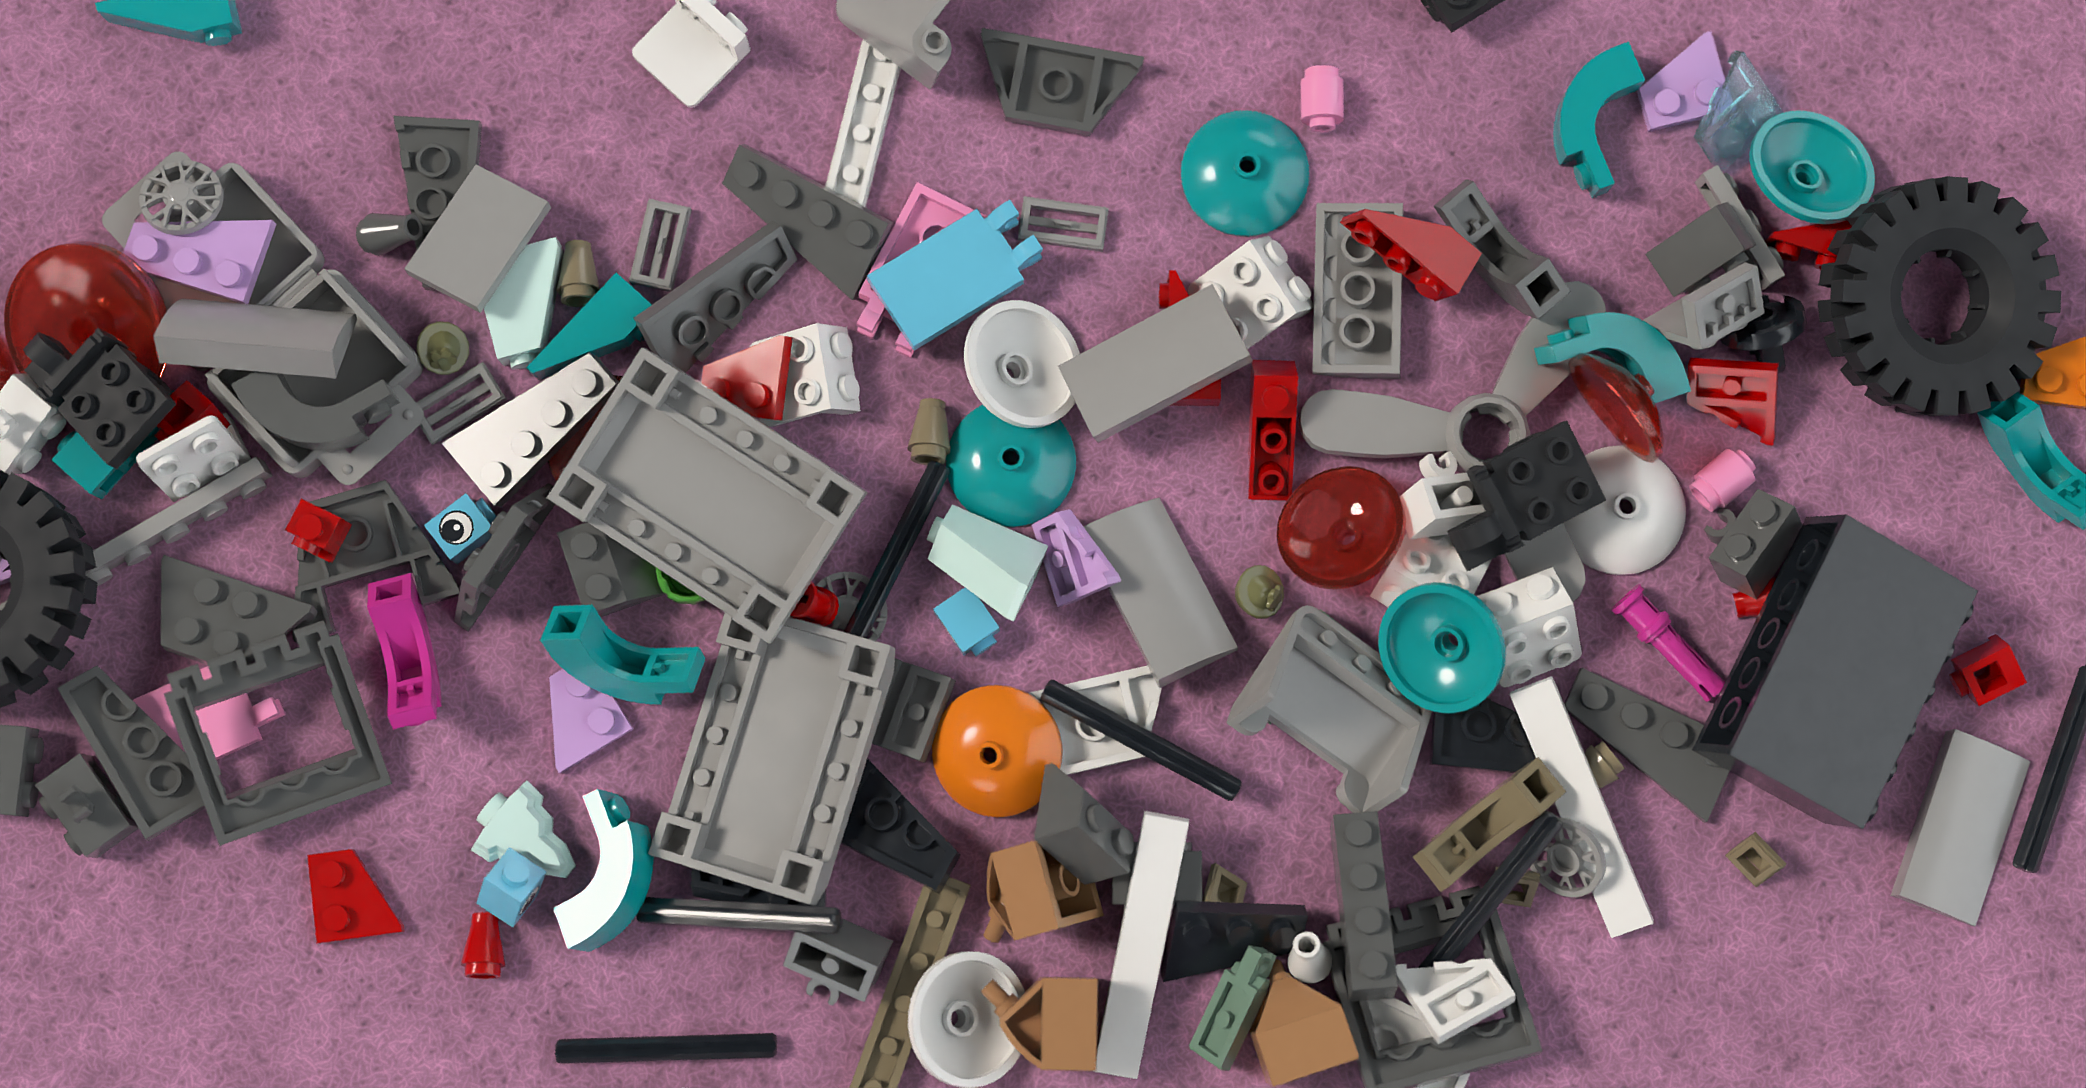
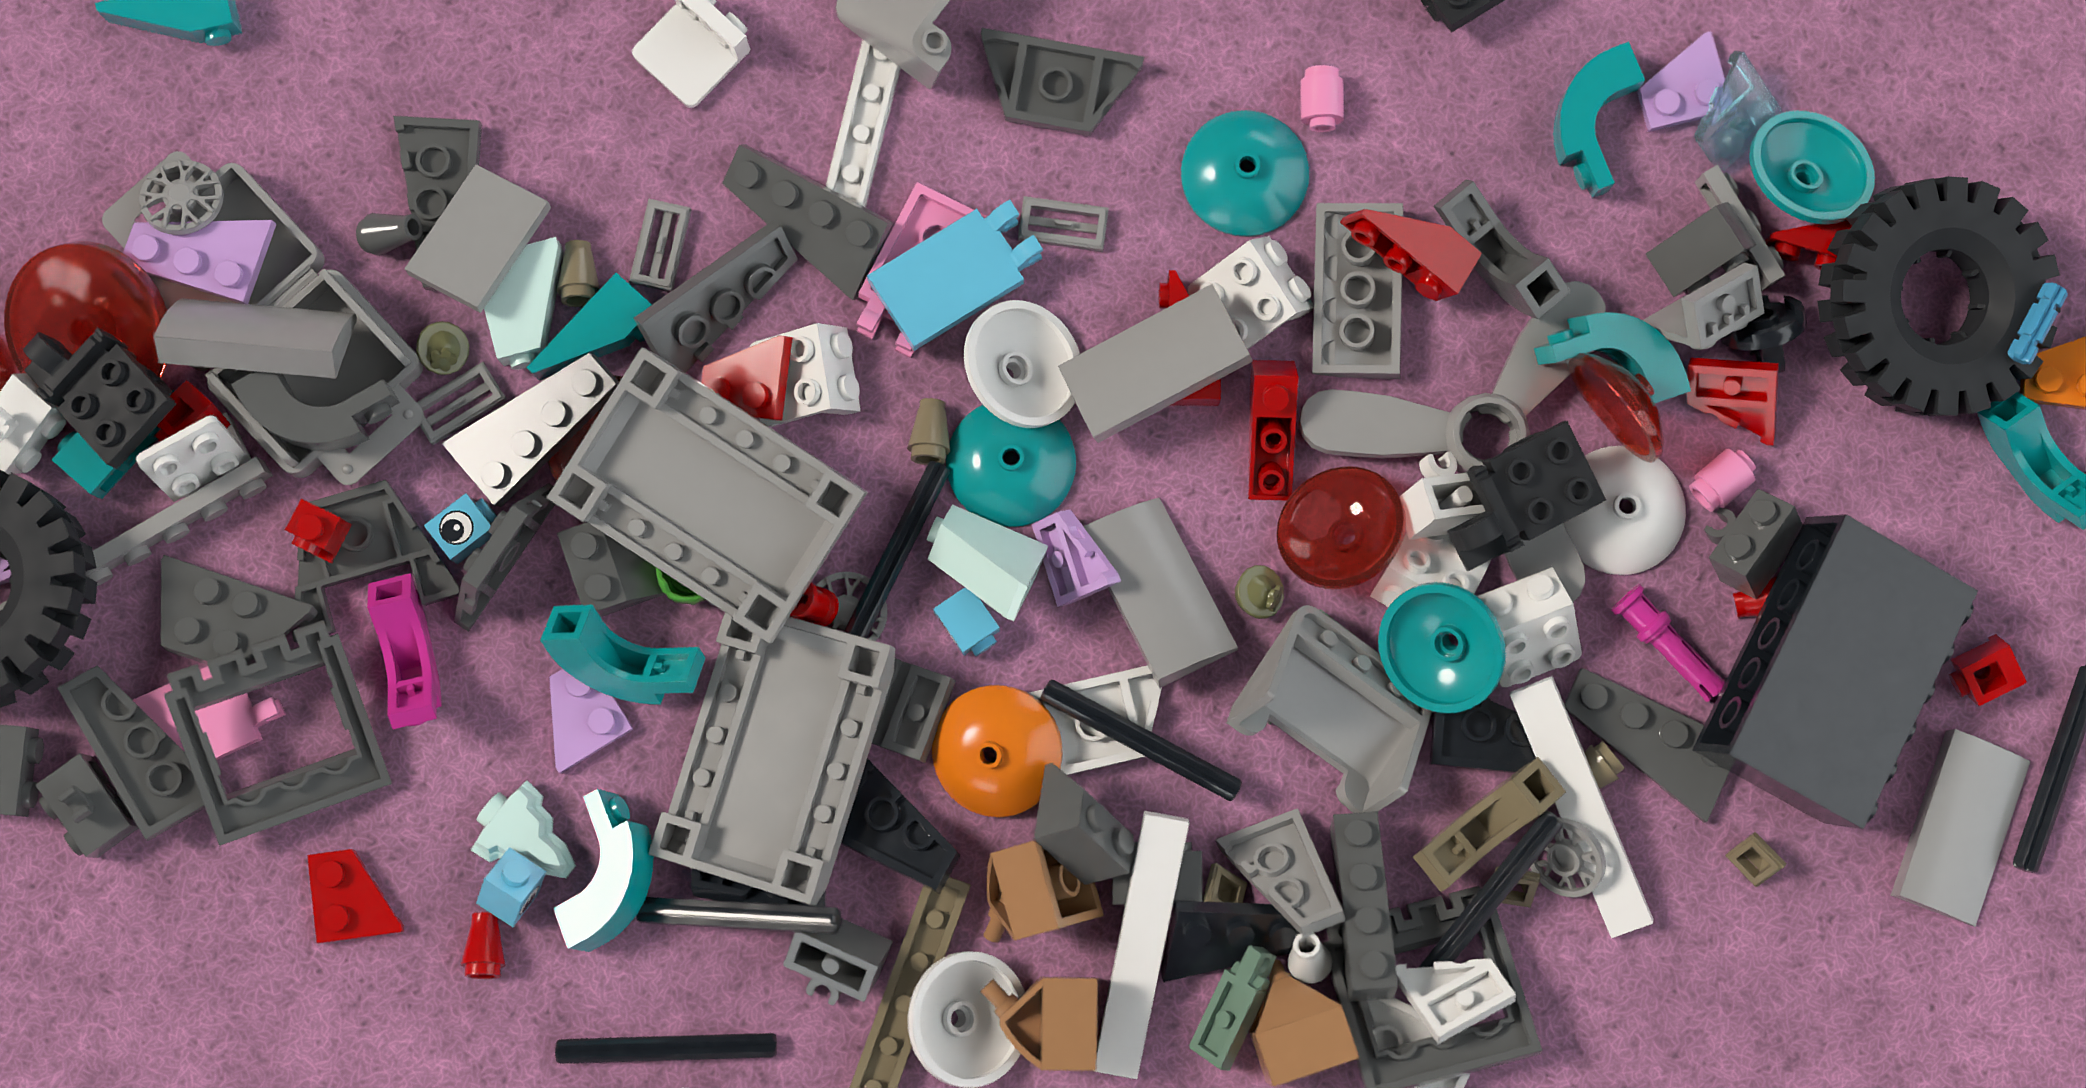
none -> light grey wing [1215,808,1345,937]
none -> dark azure axle [2008,282,2068,365]

